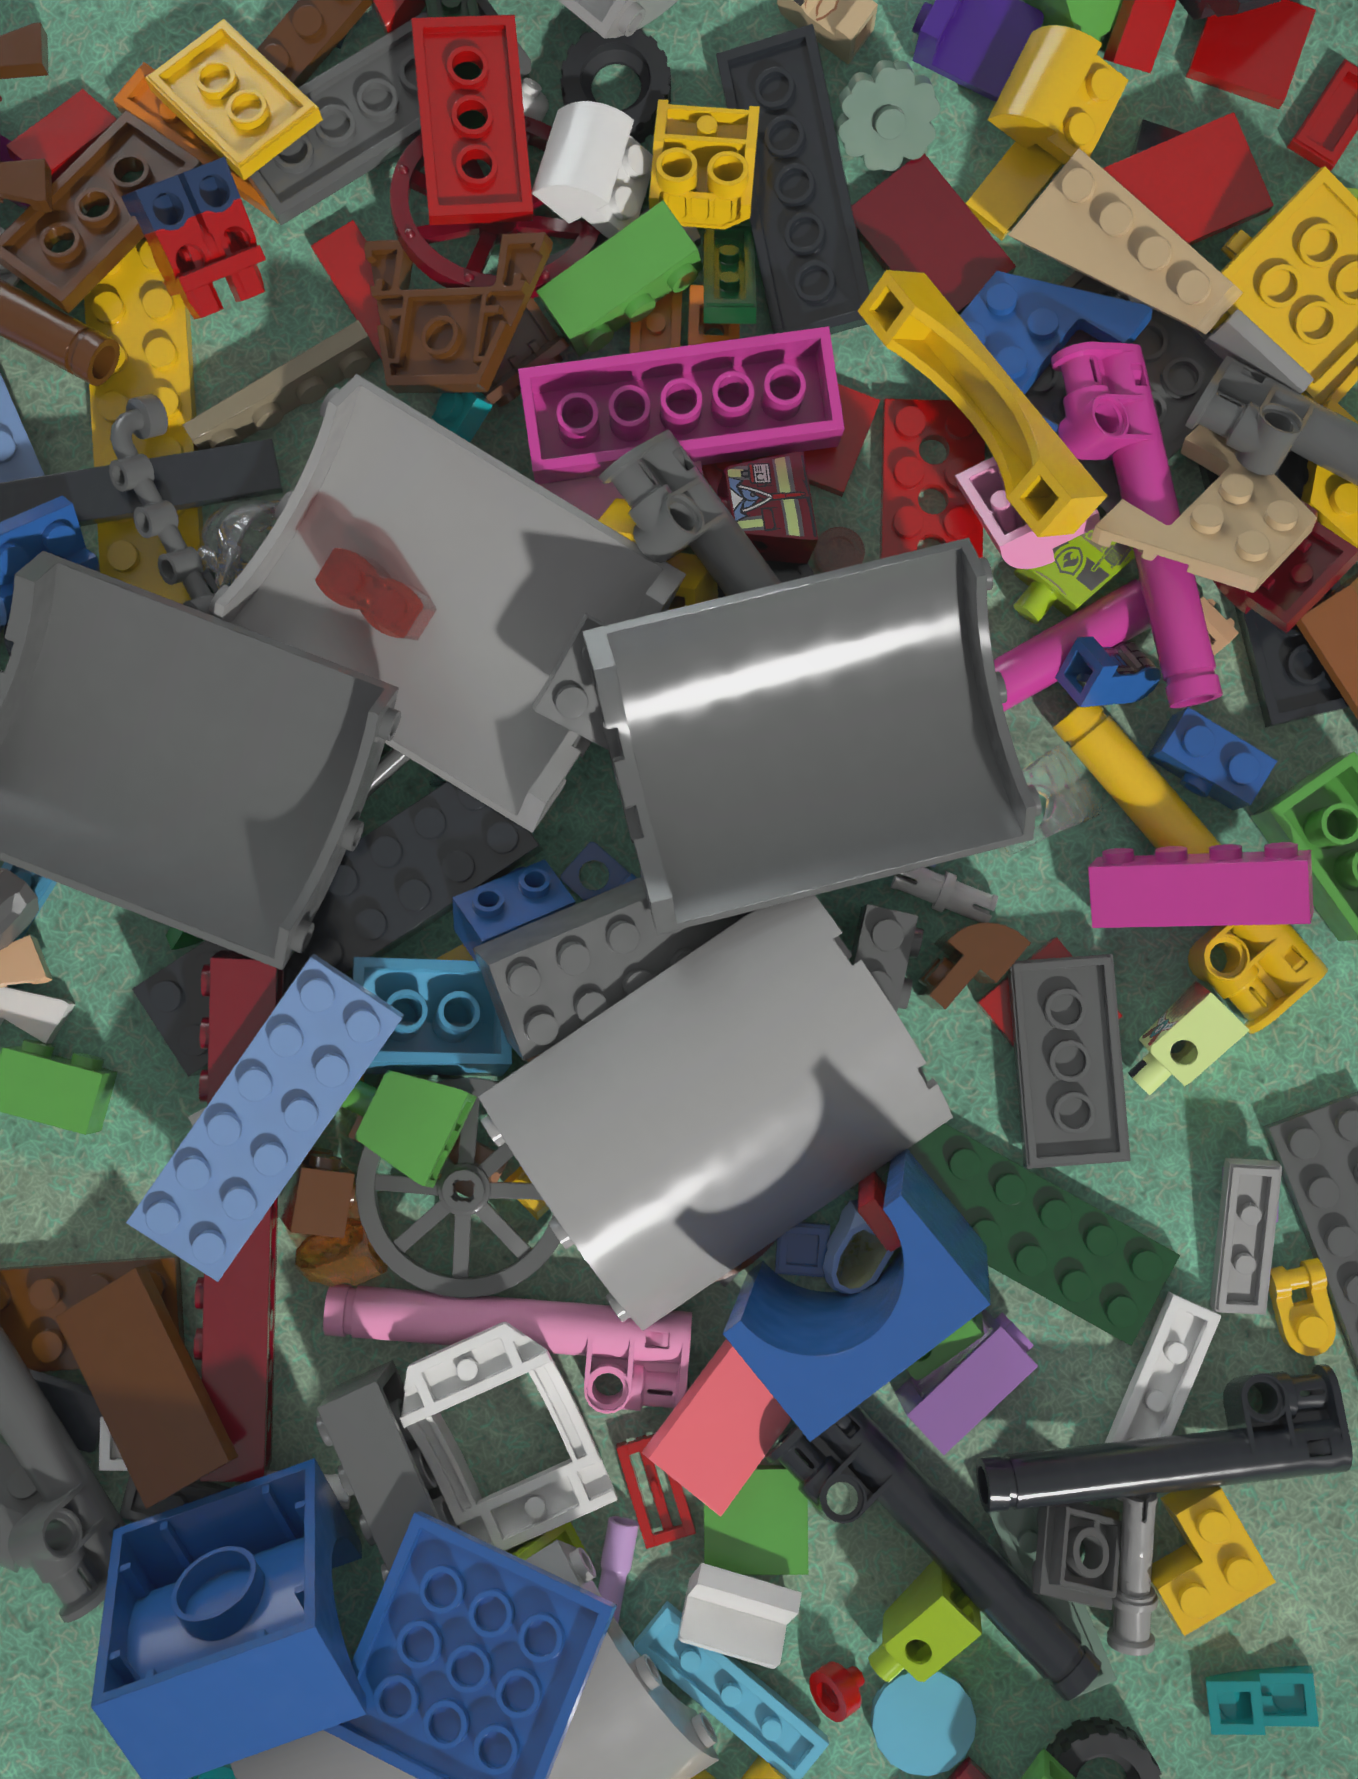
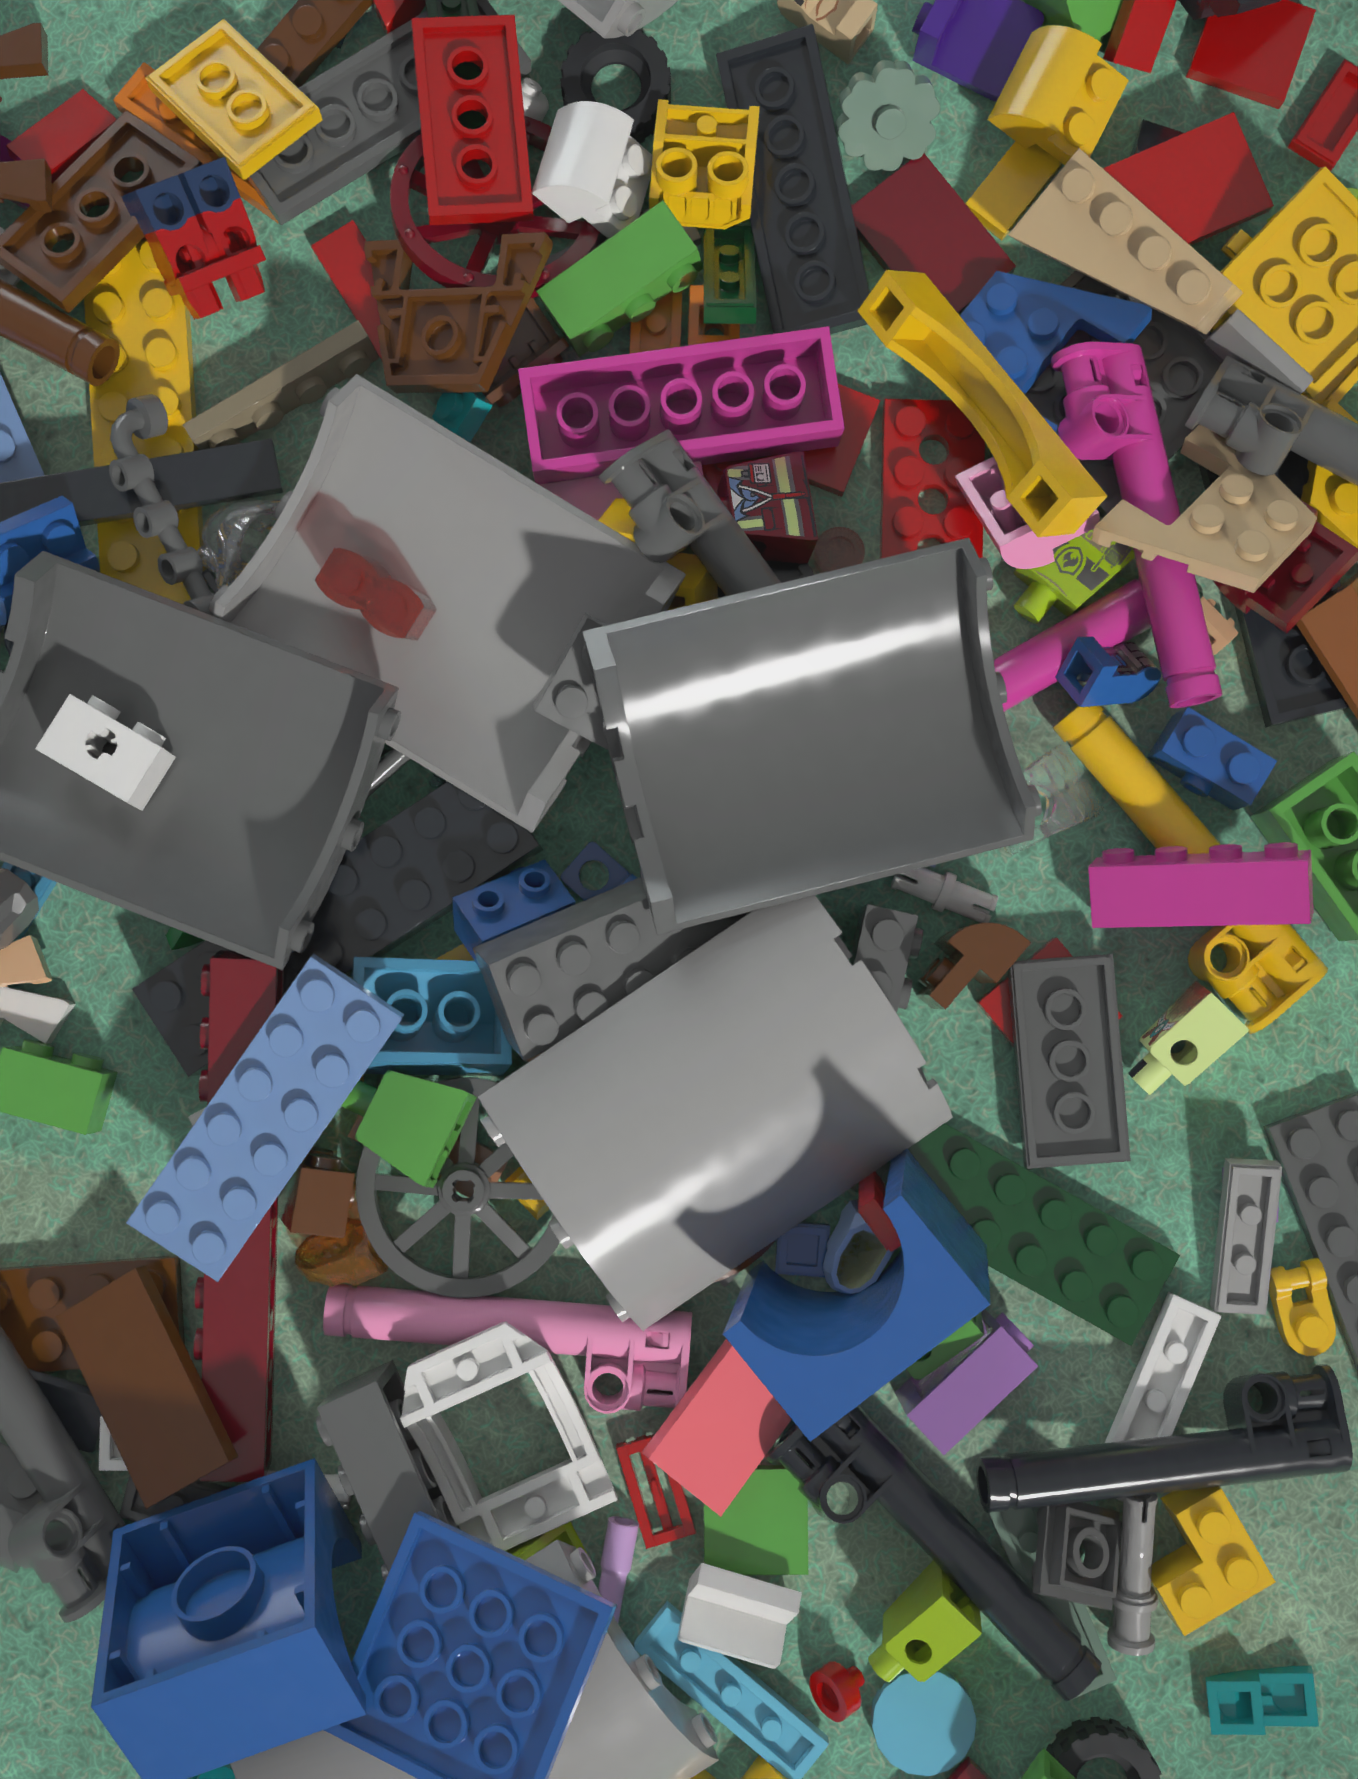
none -> white brick [35,694,176,811]

